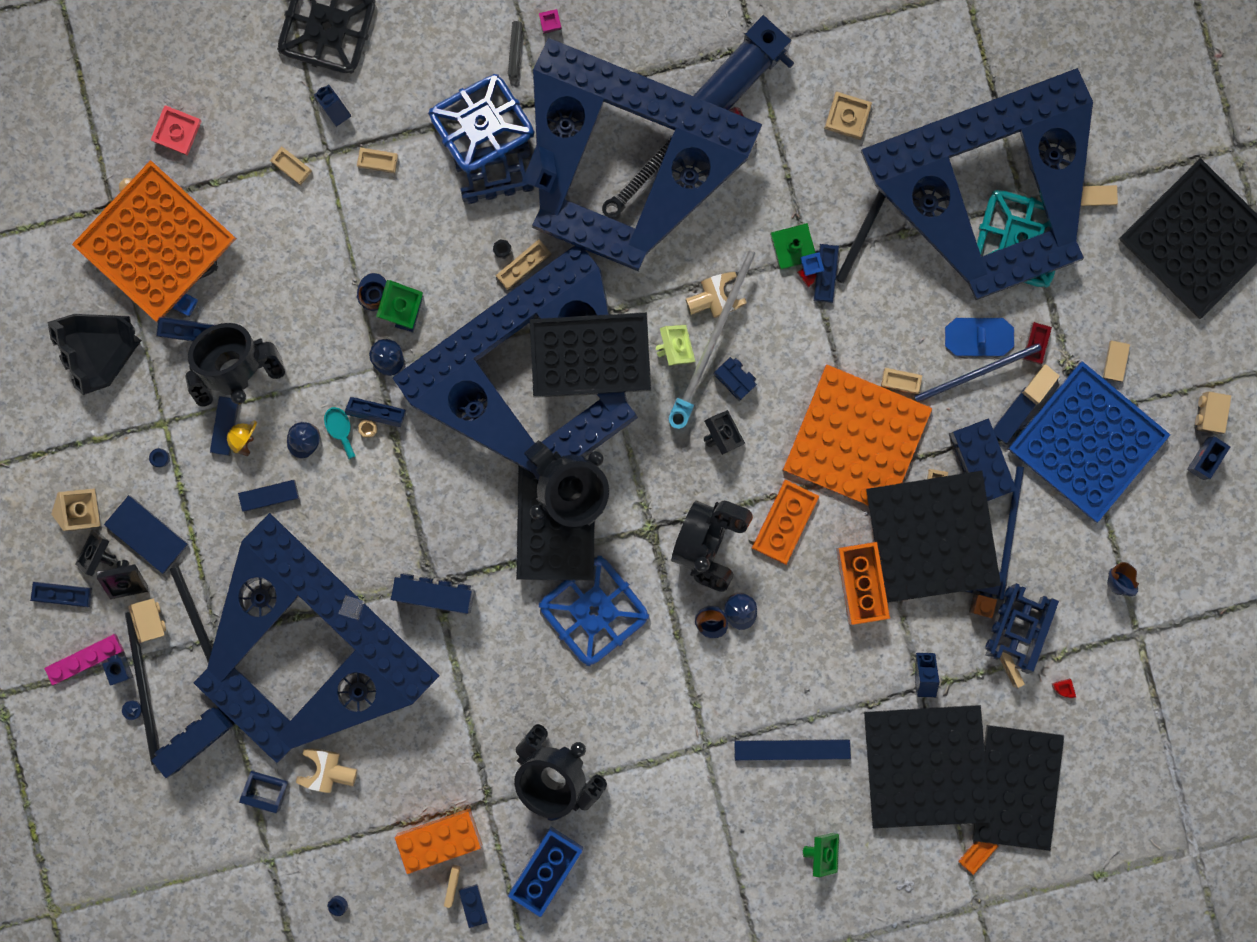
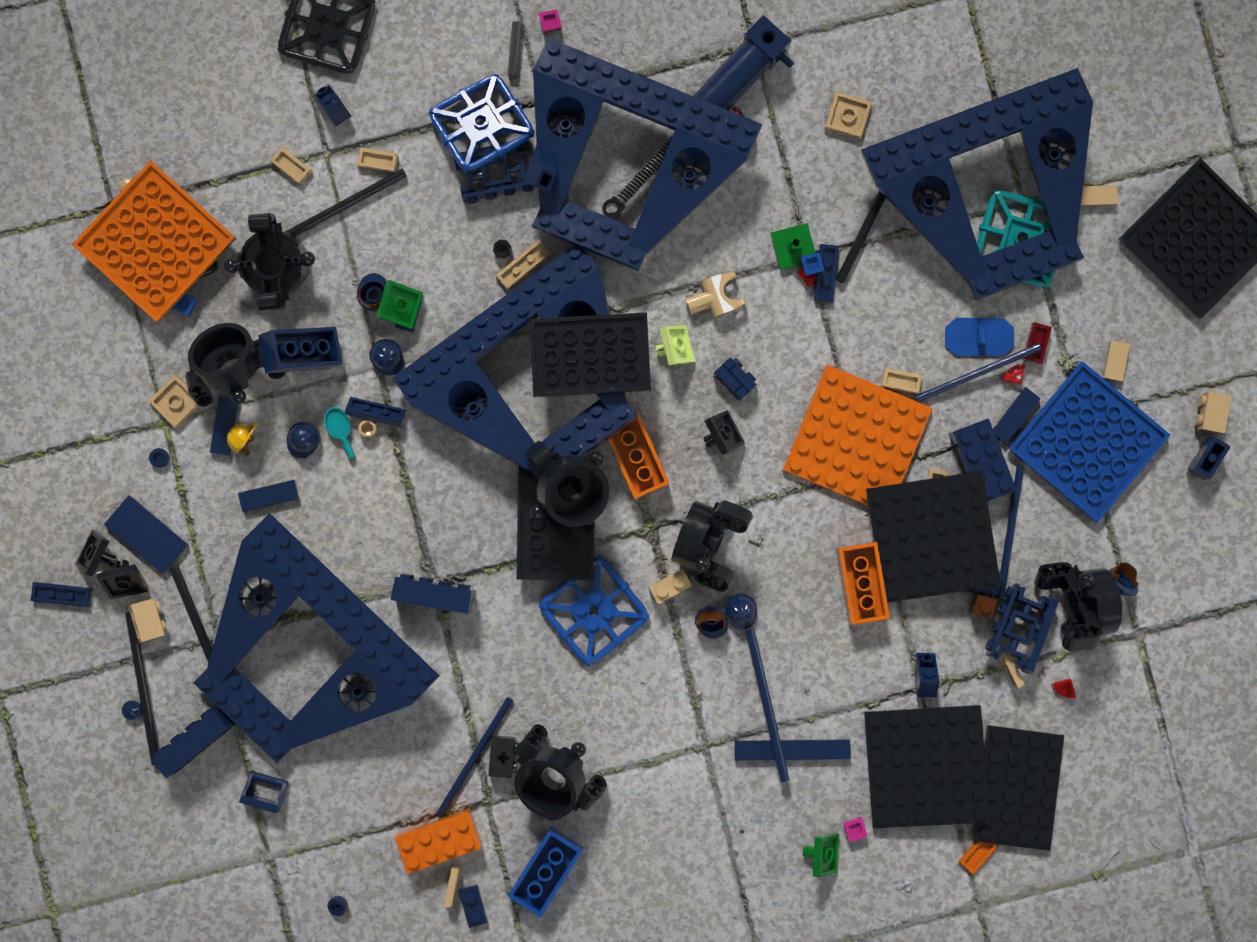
dark pink plate [44,634,124,685] -> none
black panel [48,314,142,395] -> none
tan slope [51,489,100,531] -> none
dark blue brick [102,654,134,686] -> none
coral plate [150,105,202,156] -> none
dark blue tile [156,317,215,341] -> none
tan connector [296,748,357,793] -> none
clear panel [338,595,365,620] -> none
flat silver piece [668,250,756,429] -> none
orange tile [752,480,819,565] -> none
tan tile [1022,364,1060,405] -> none
none -> tan tile [148,374,199,429]
none -> black piece [224,213,315,311]
none -> dark blue brick [258,327,343,374]
none -> black piece [284,168,407,237]
none -> dark blue piece [436,697,514,816]
none -> pearl dark grey brick [488,735,519,778]
none -> orange brick [608,413,670,500]
none -> tan brick [649,569,692,604]
none -> dark blue piece [745,628,790,782]
none -> dark pink plate [843,817,868,842]
none -> red tile [1001,364,1025,384]
none -> black piece [1034,562,1122,651]

